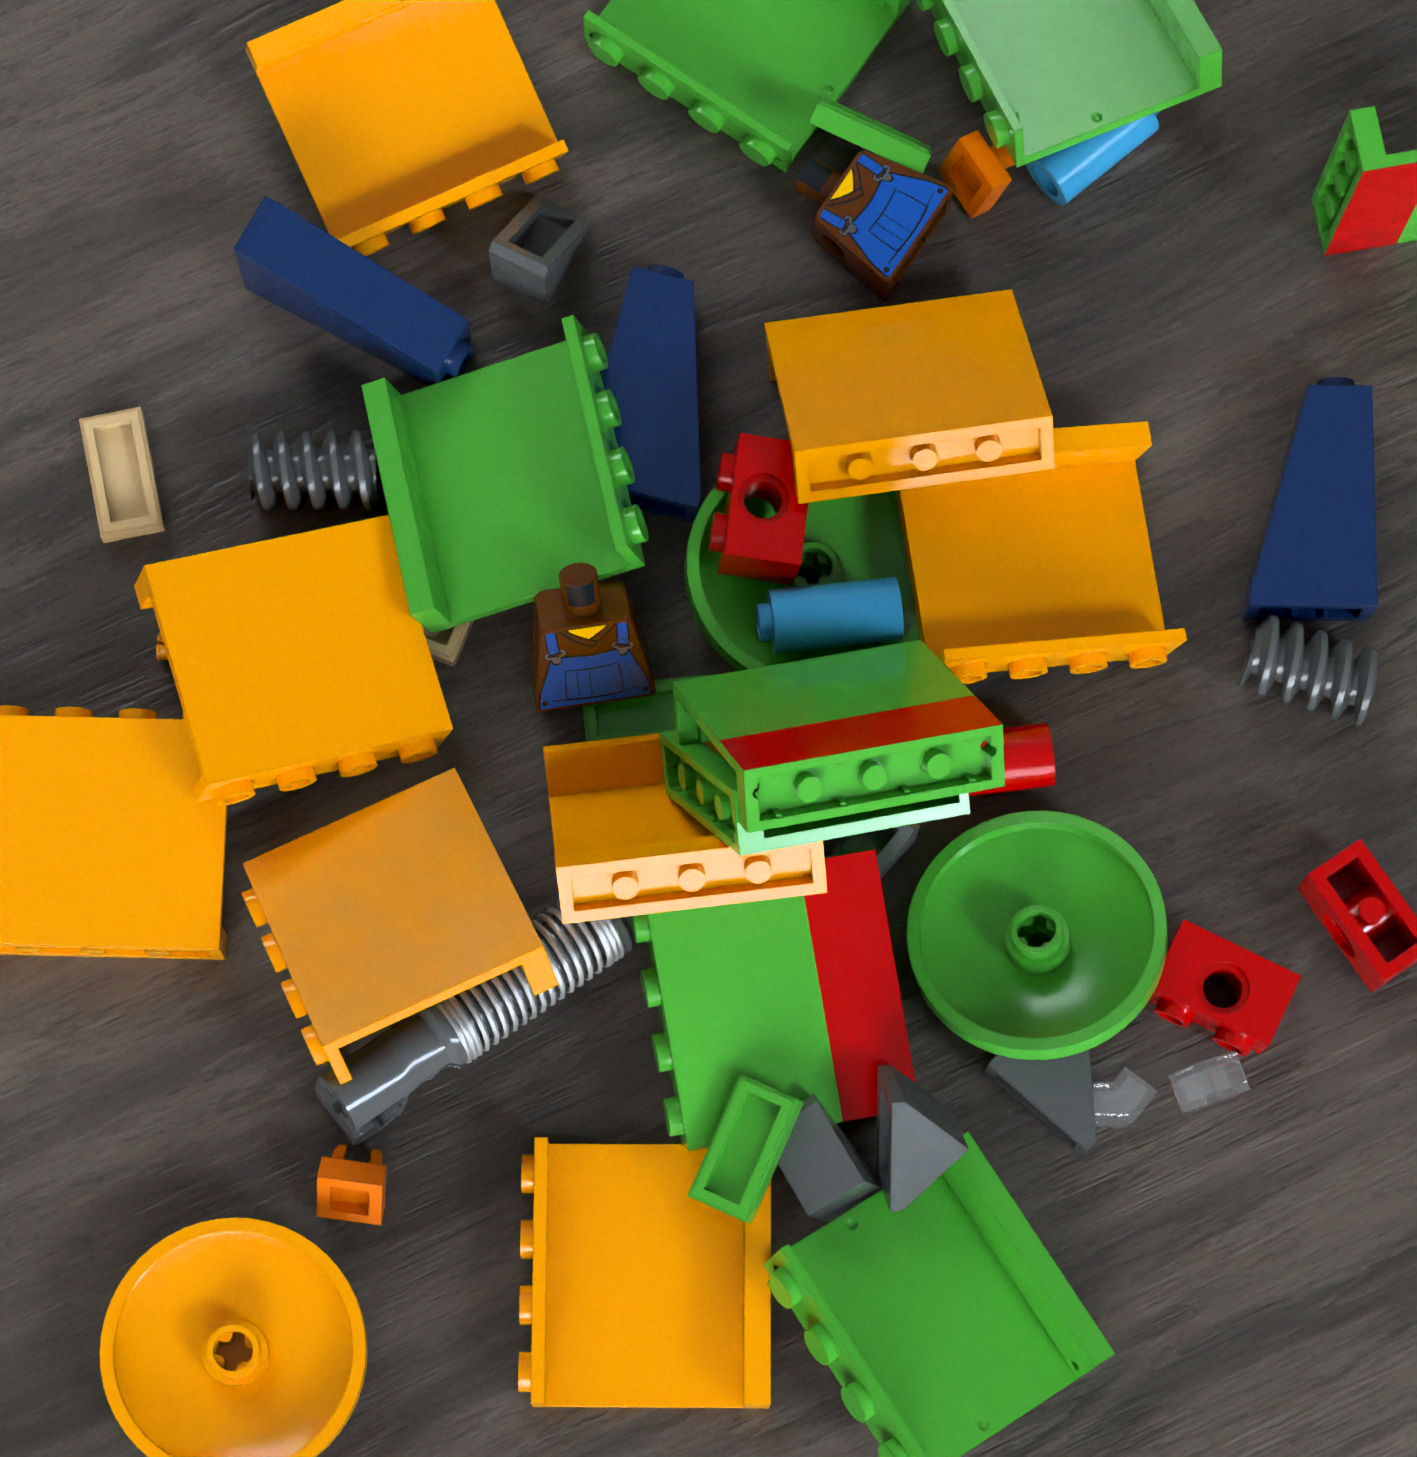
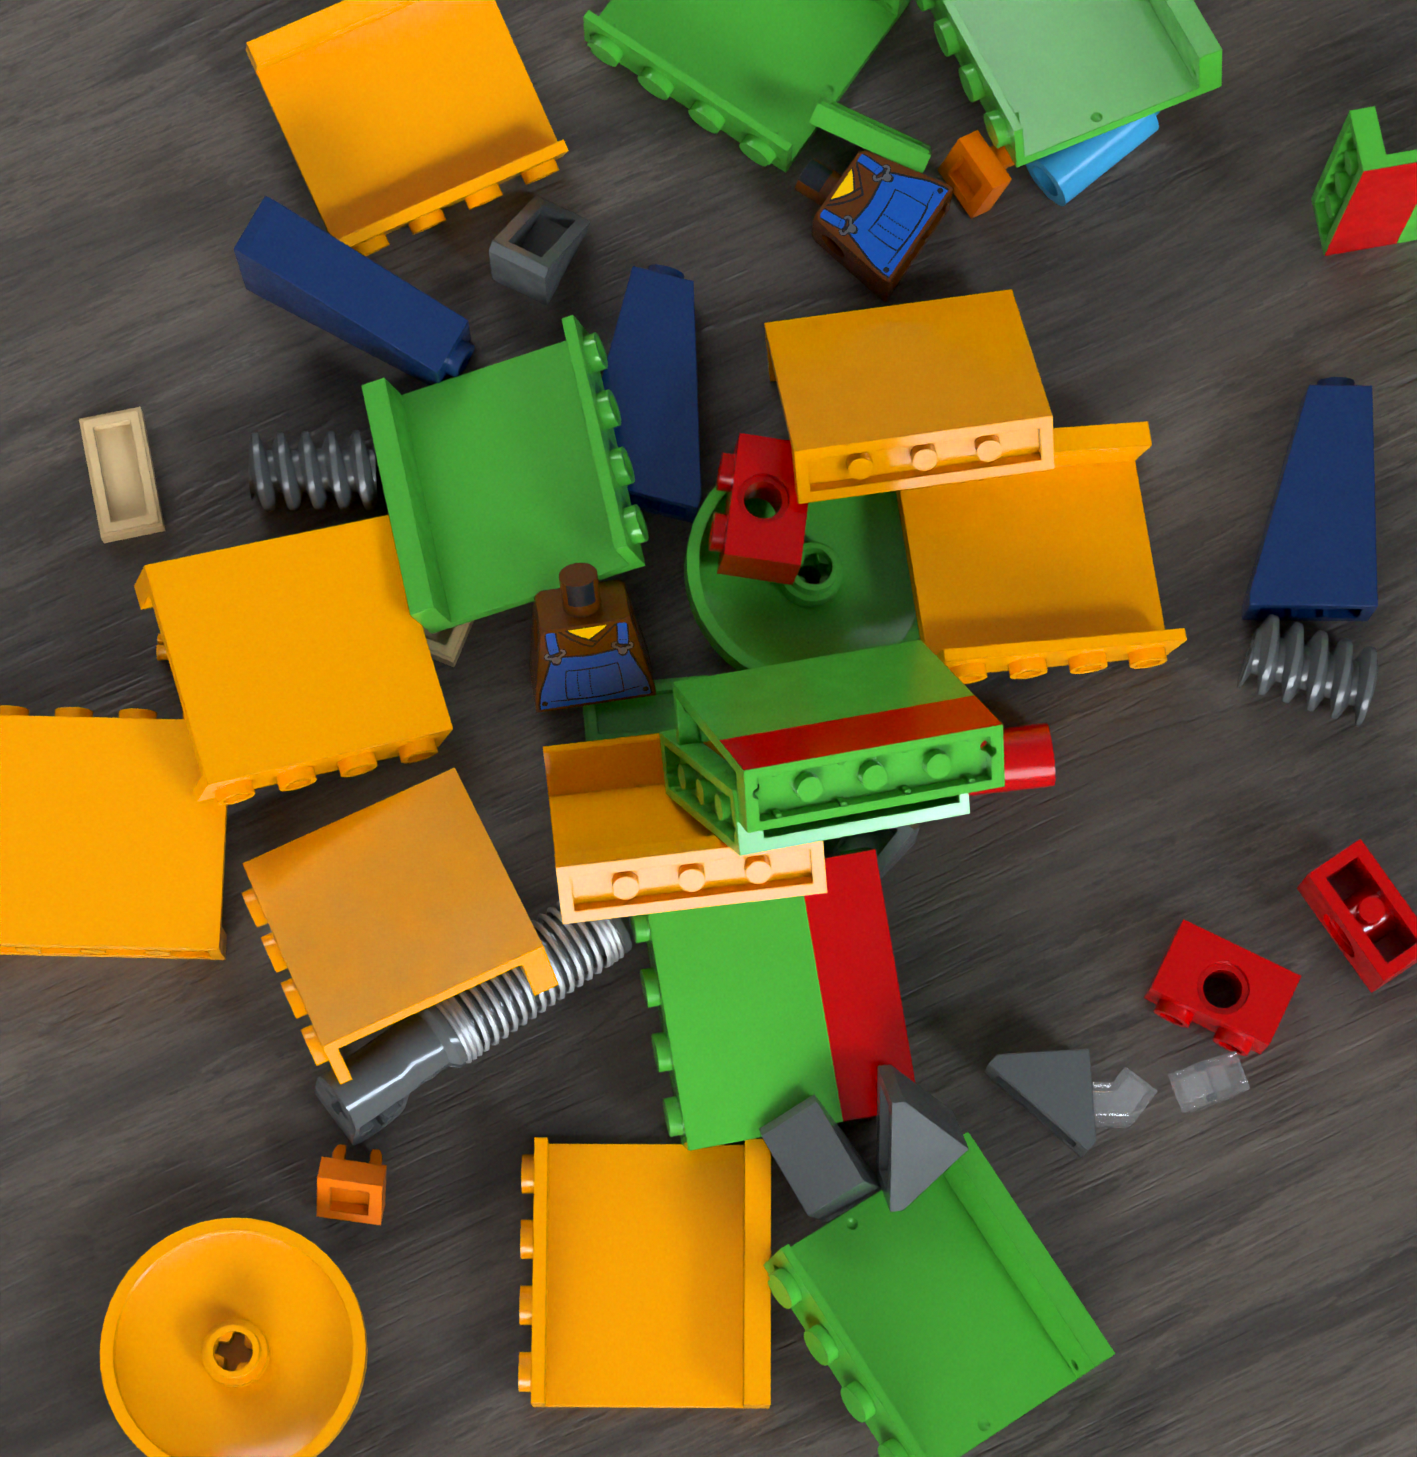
bright green tile [688,1074,804,1224] -> none
dark azure brick [755,577,904,654] -> none
bright green dish [907,811,1168,1060] -> none

